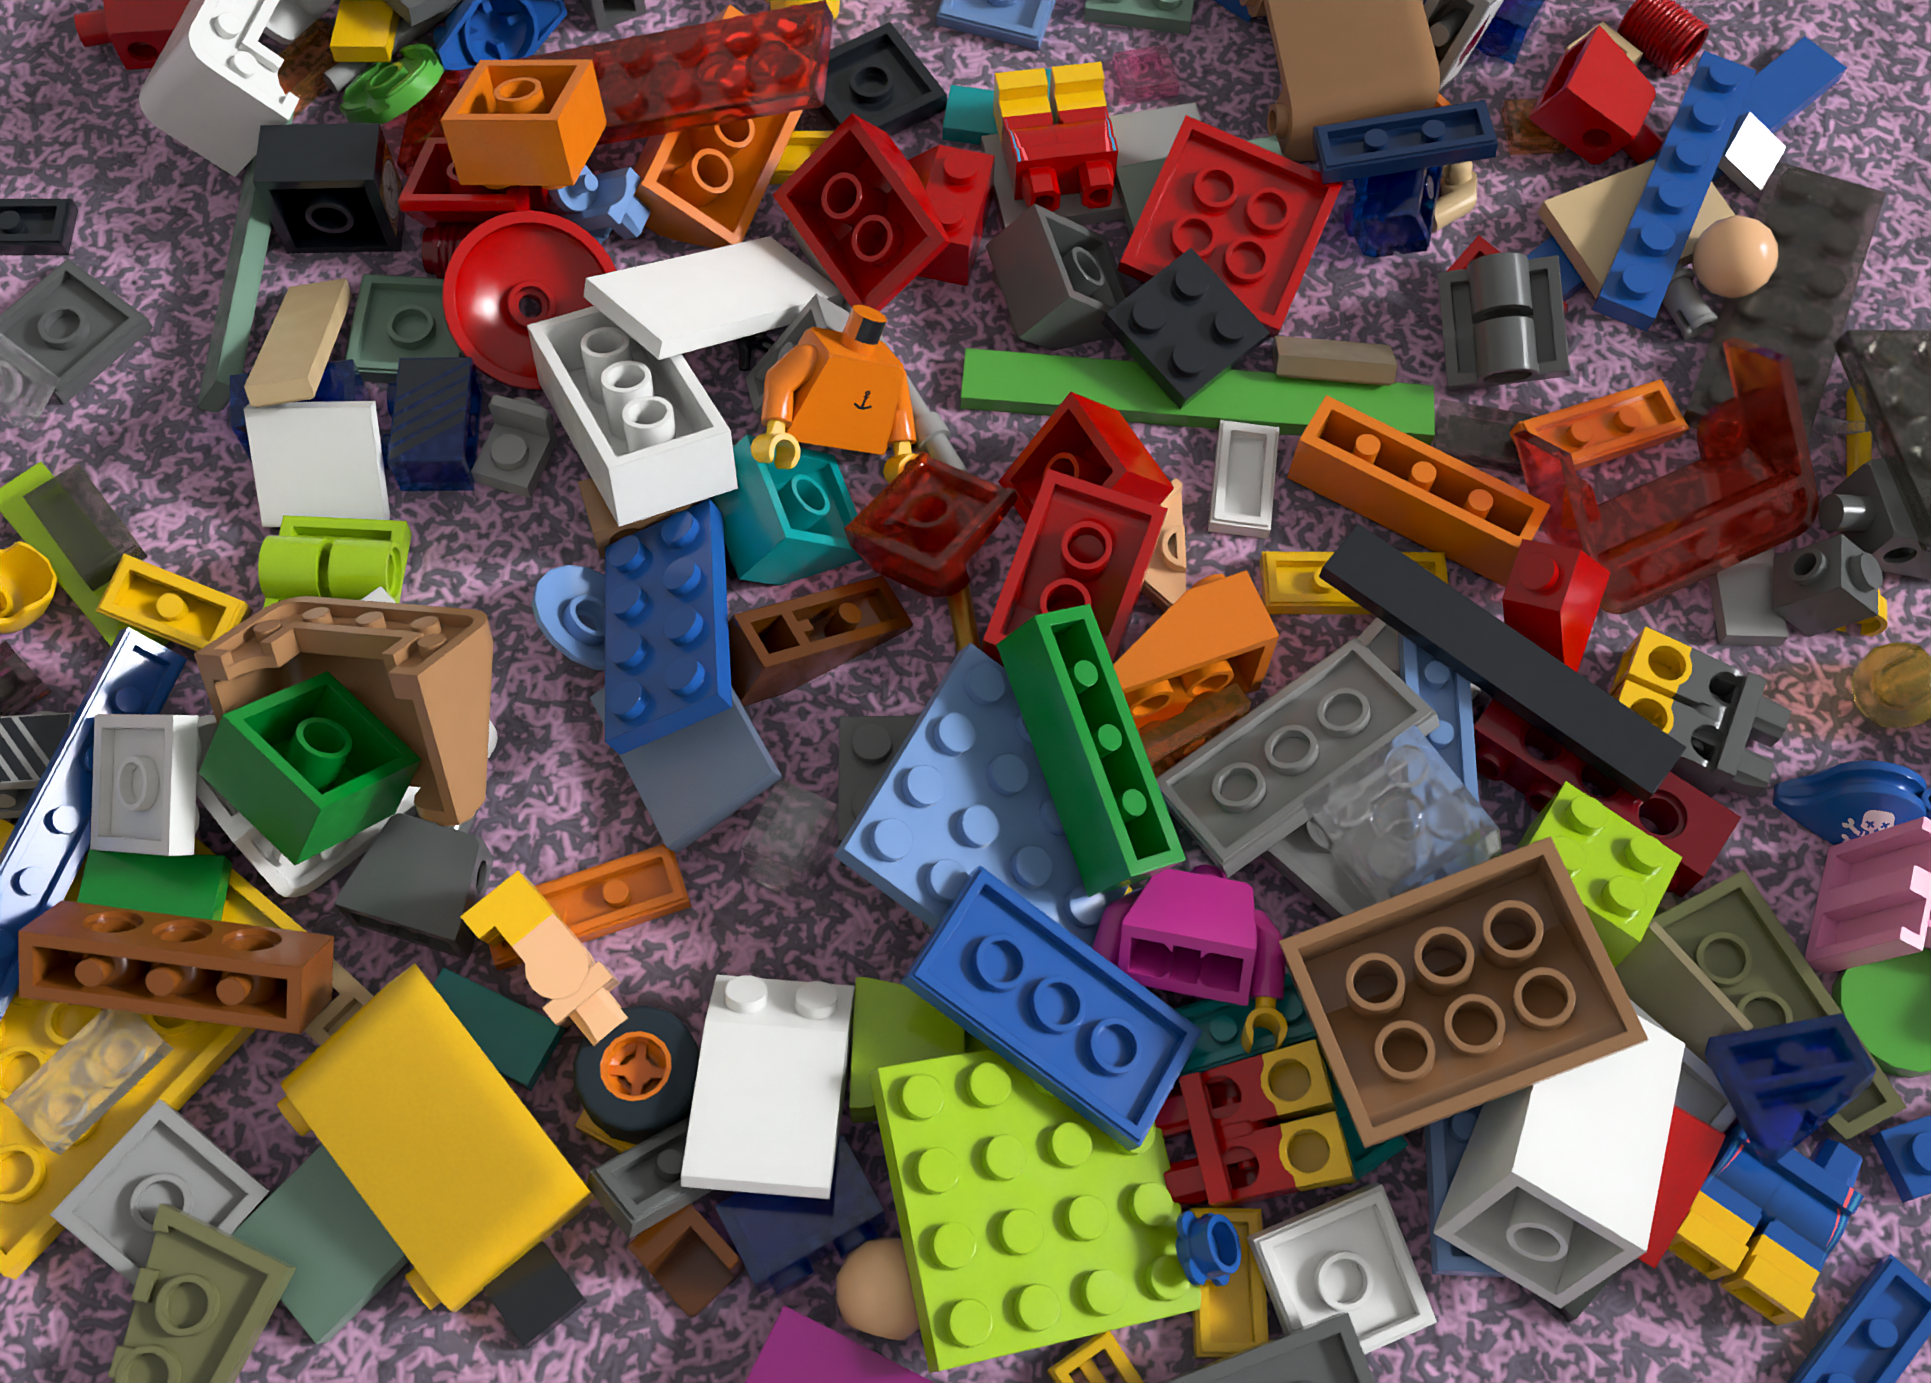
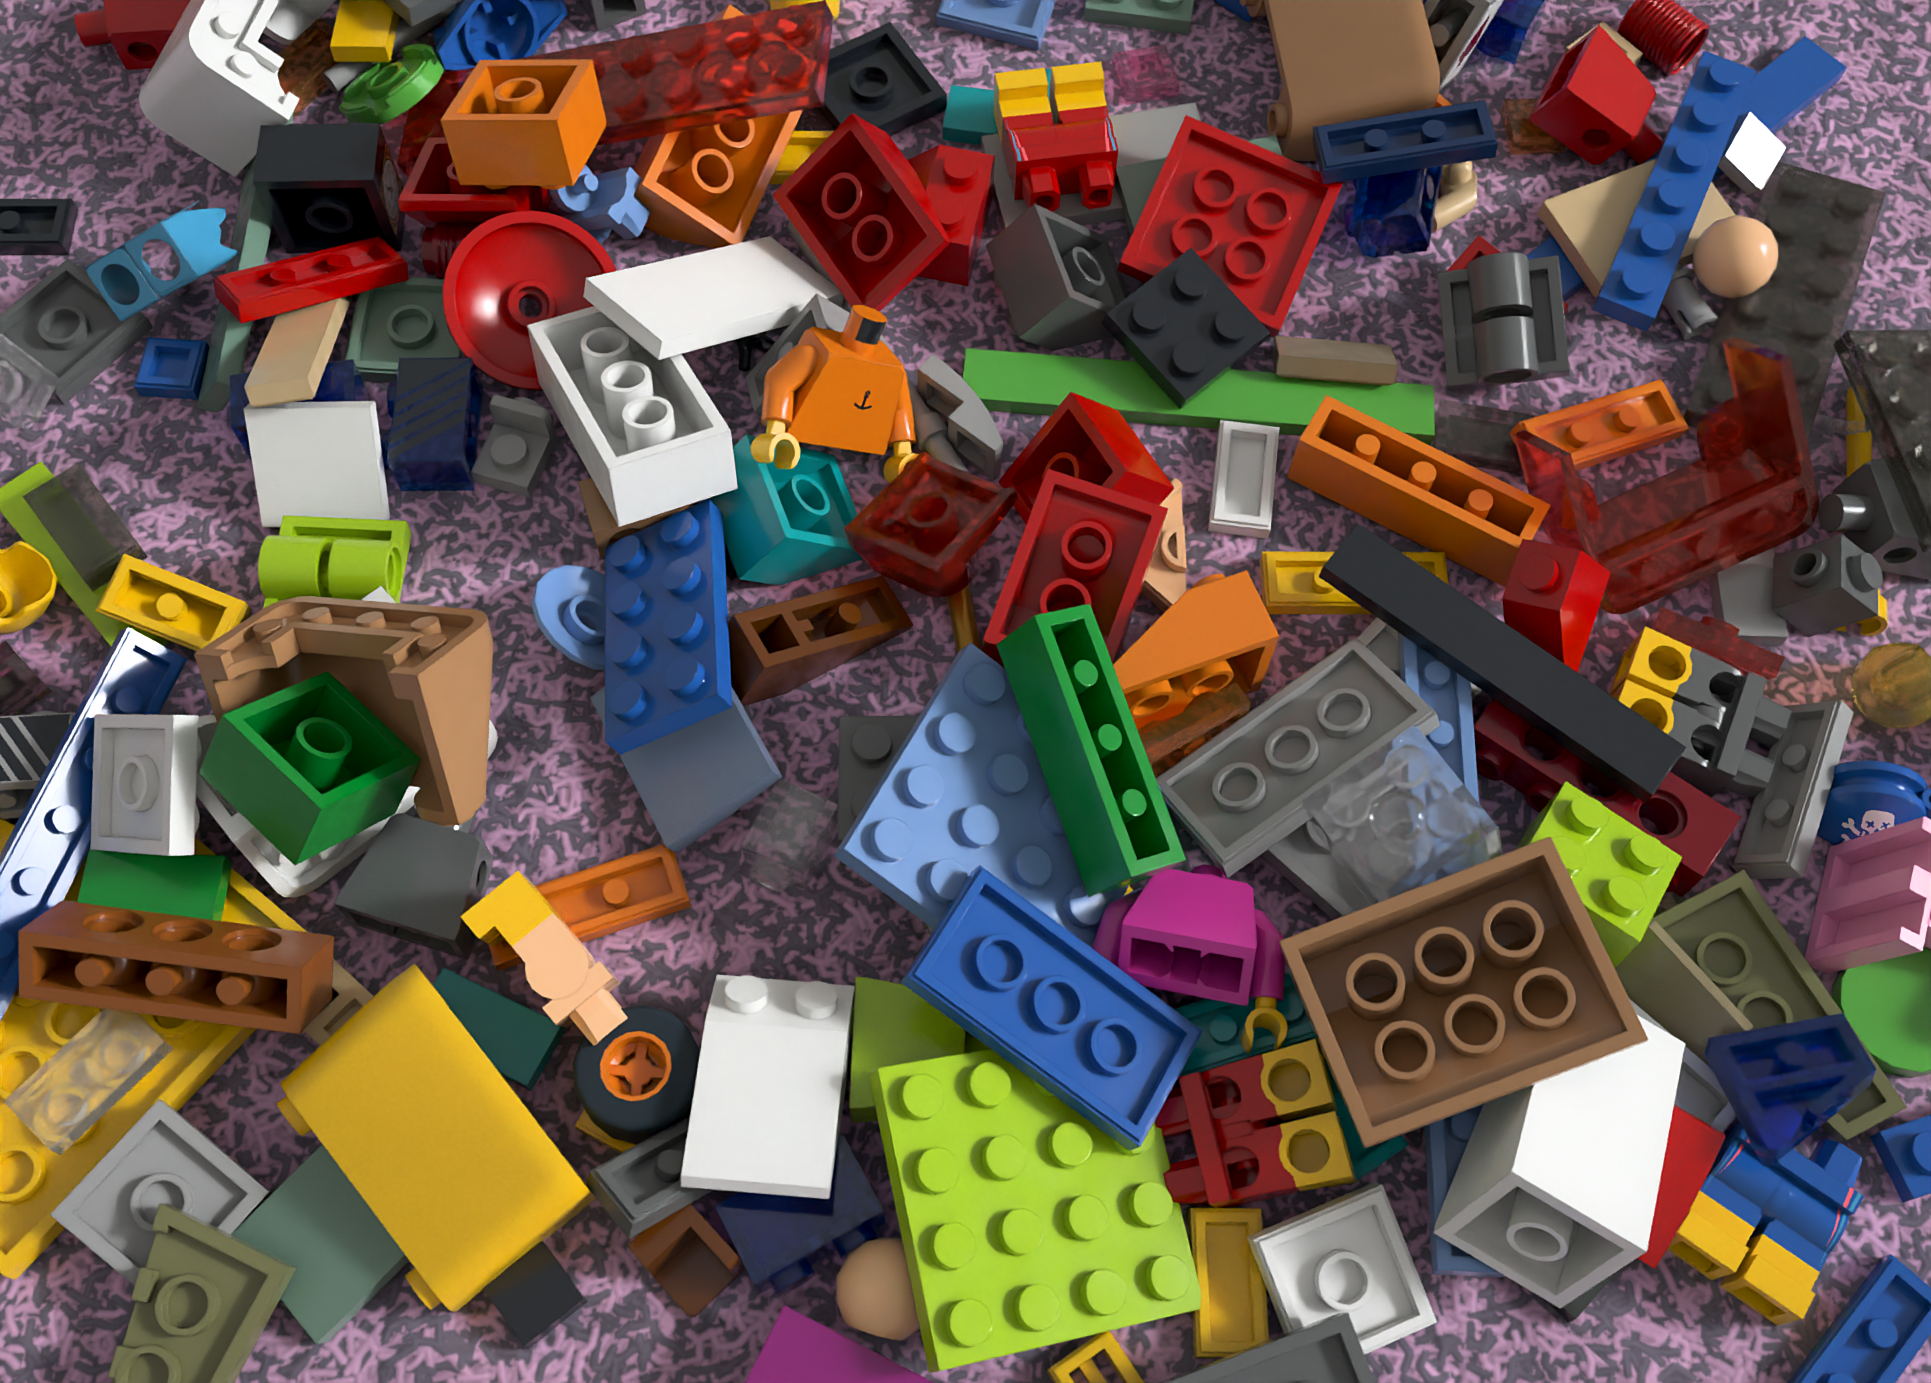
blue plate [1176,1211,1241,1287] -> none
none -> dark azure piece [84,200,239,322]
none -> blue tile [134,337,209,400]
none -> red tile [213,236,409,324]
none -> light grey slope [917,354,1003,481]
none -> clear red plate [1645,607,1785,681]
none -> light grey tile [1732,700,1854,879]

